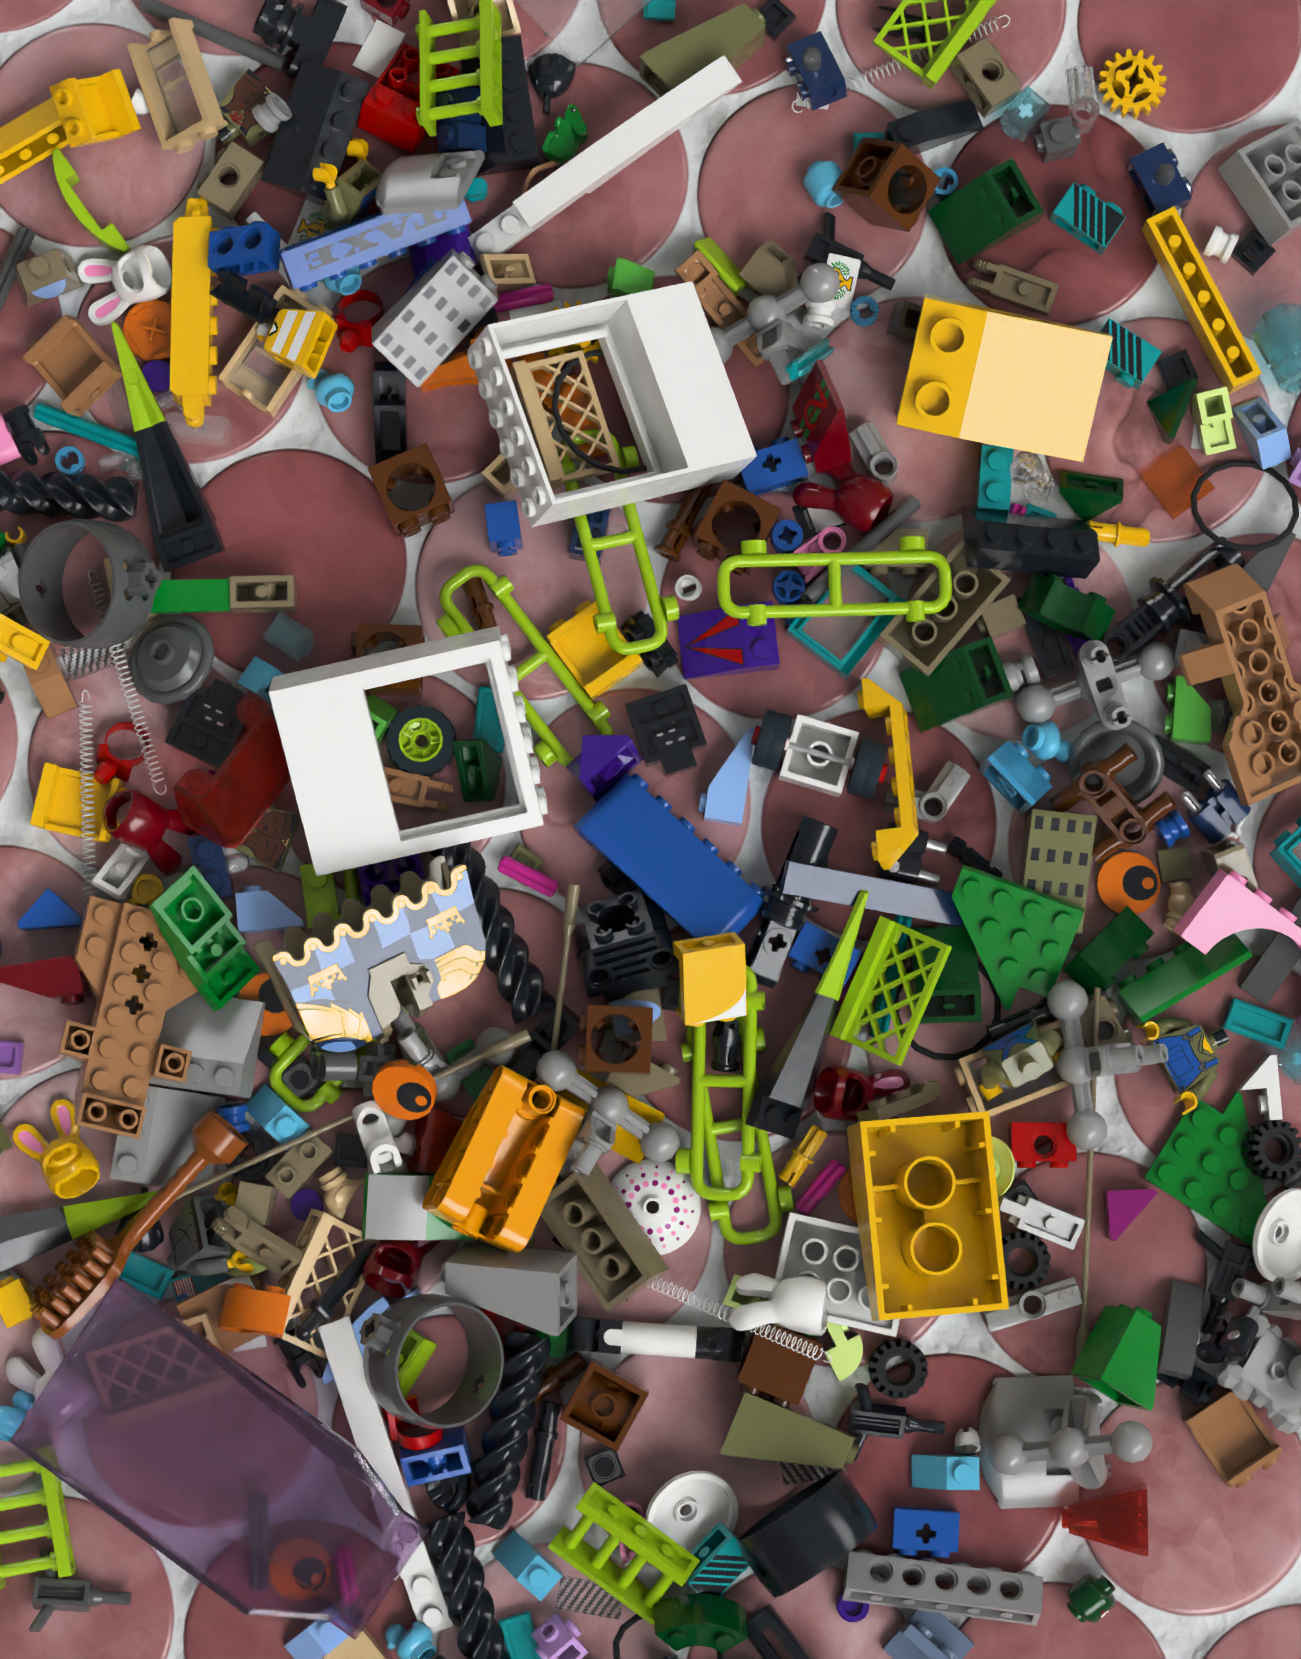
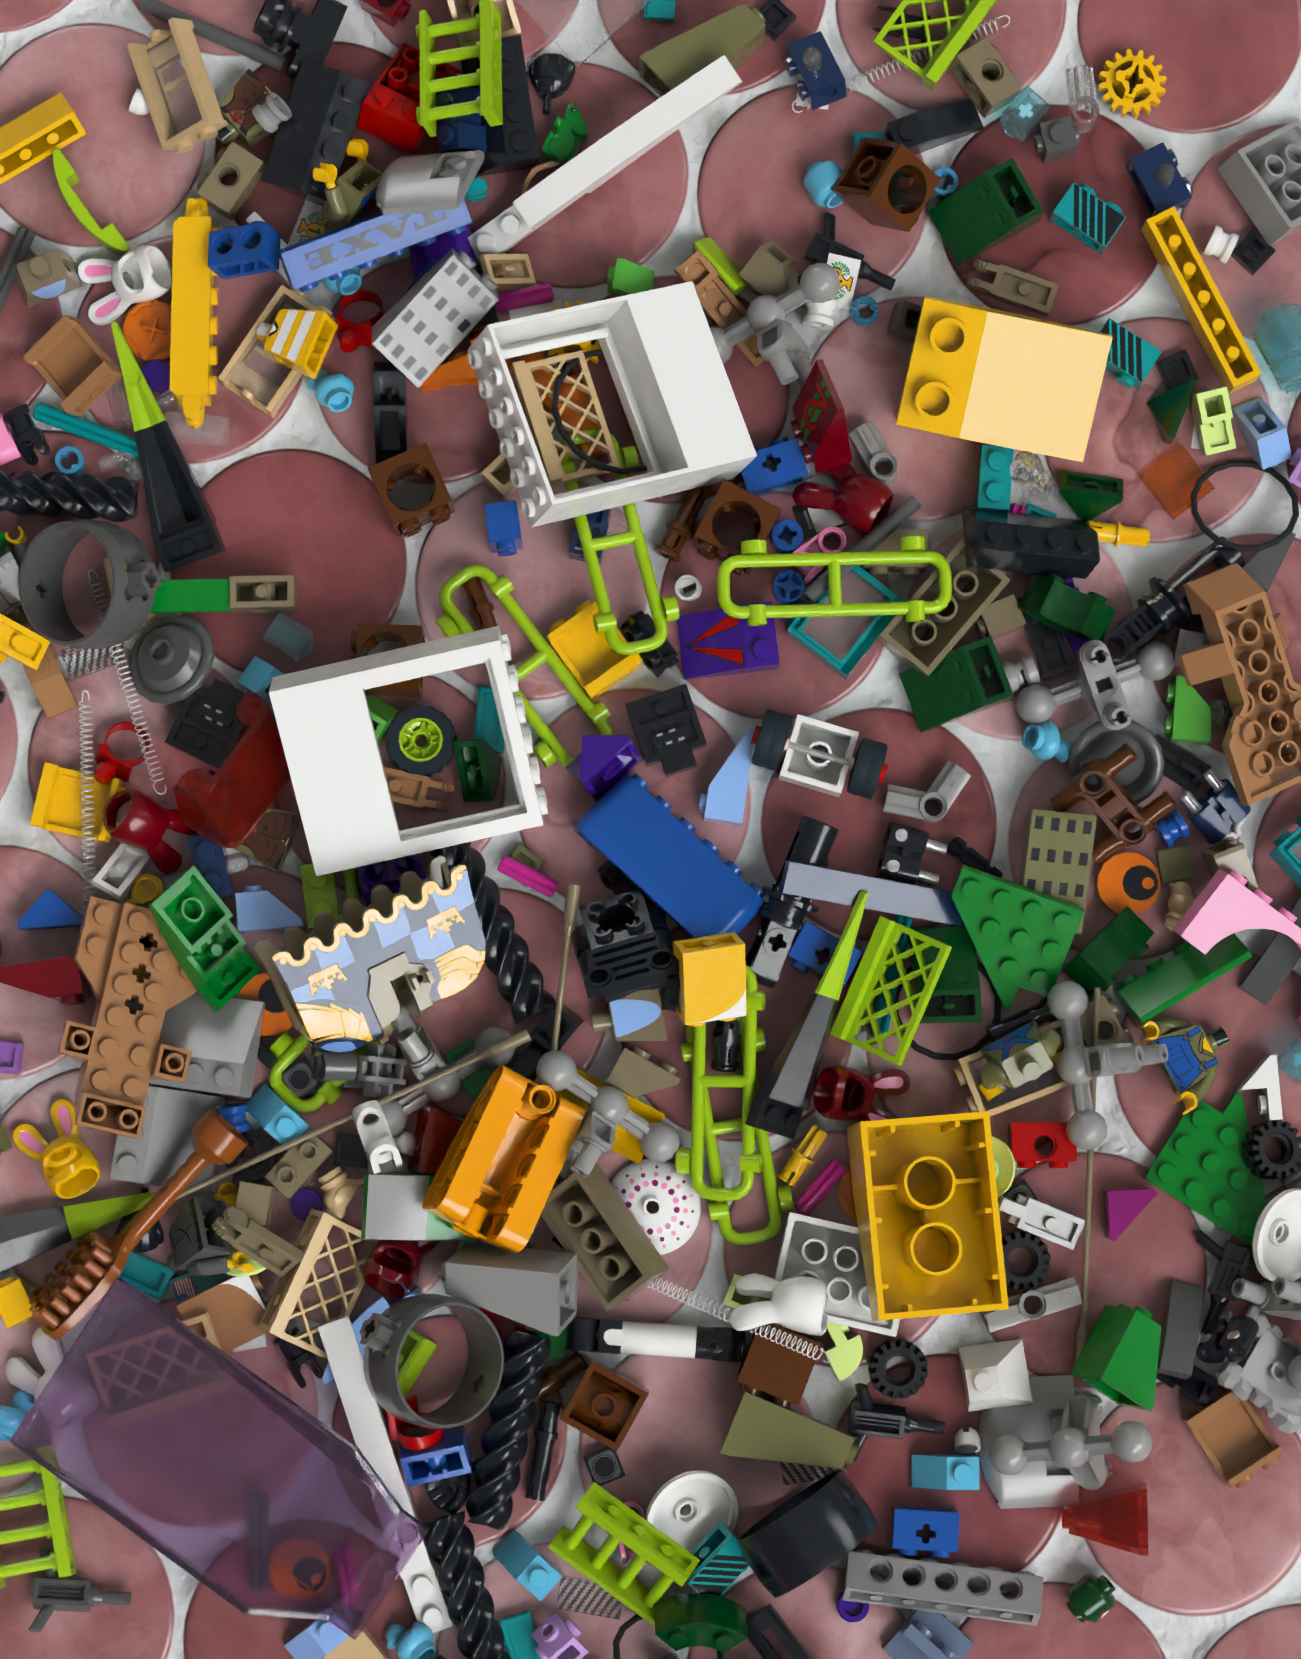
yellow panel [49,69,141,148] -> none
black hinge [209,269,279,325] -> none
orange brick [217,1283,291,1338] -> none
black sword [294,1243,377,1341] -> none
white sticker [353,20,406,78] -> none
orange tile [372,1060,437,1120] -> none
reddish brown brick [579,1005,653,1076] -> none
teal axle [785,339,834,381] -> none
yellow slope [857,678,919,870] -> none
dark tan hinge [857,1080,943,1122] -> none
dark azure slope [978,740,1053,816] -> none
teal tile [1222,998,1294,1050] -> none
none -> white slope [958,1339,1033,1412]

